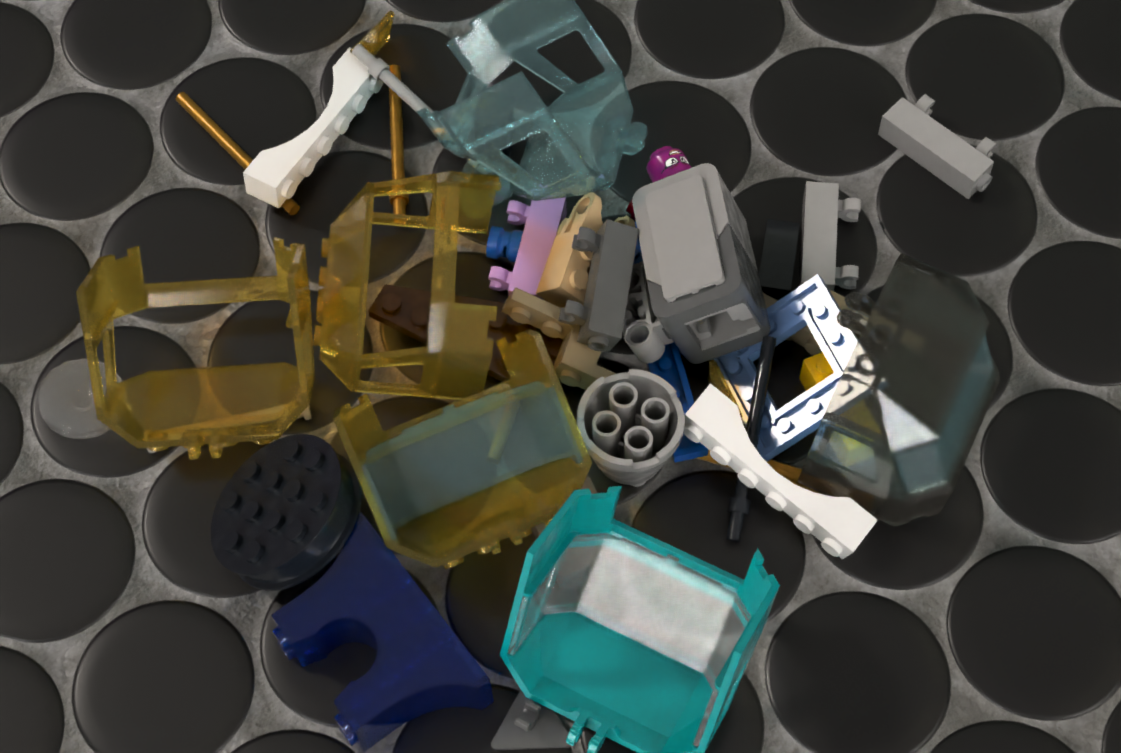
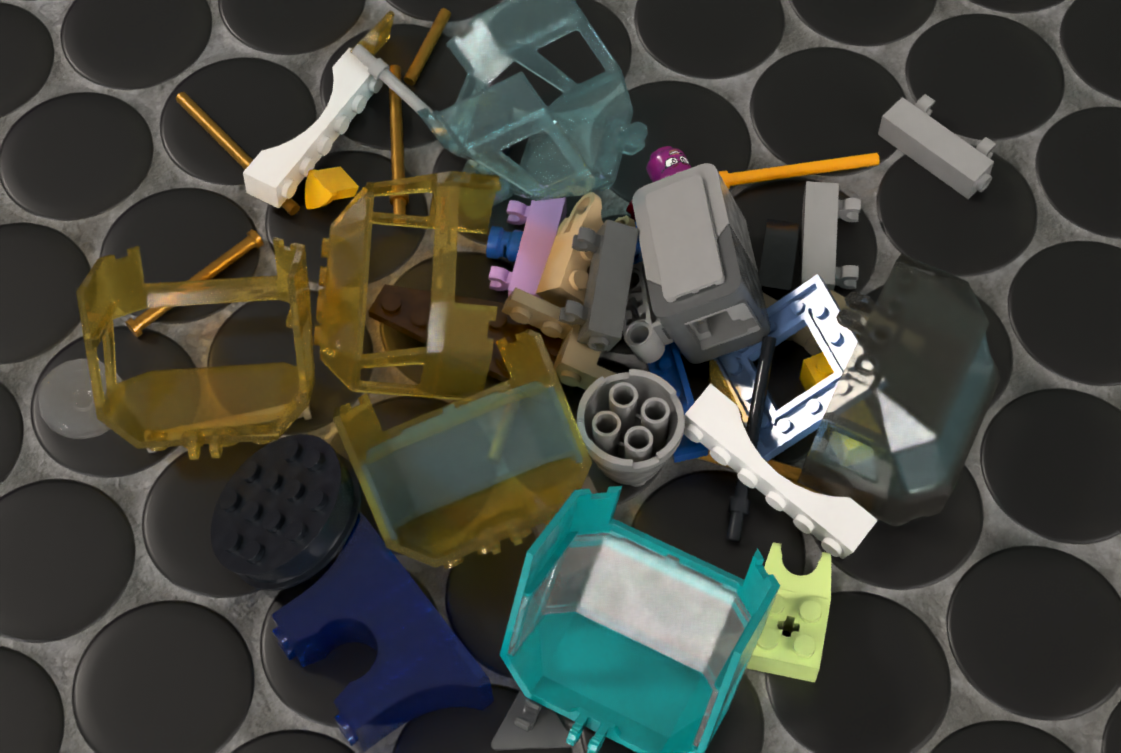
none -> pearl gold bar [125,229,264,338]
none -> yellow tile [305,166,359,209]
none -> pearl gold bar [403,8,451,86]
none -> light orange bar [718,153,880,190]
none -> yellowish green brick [747,542,831,682]

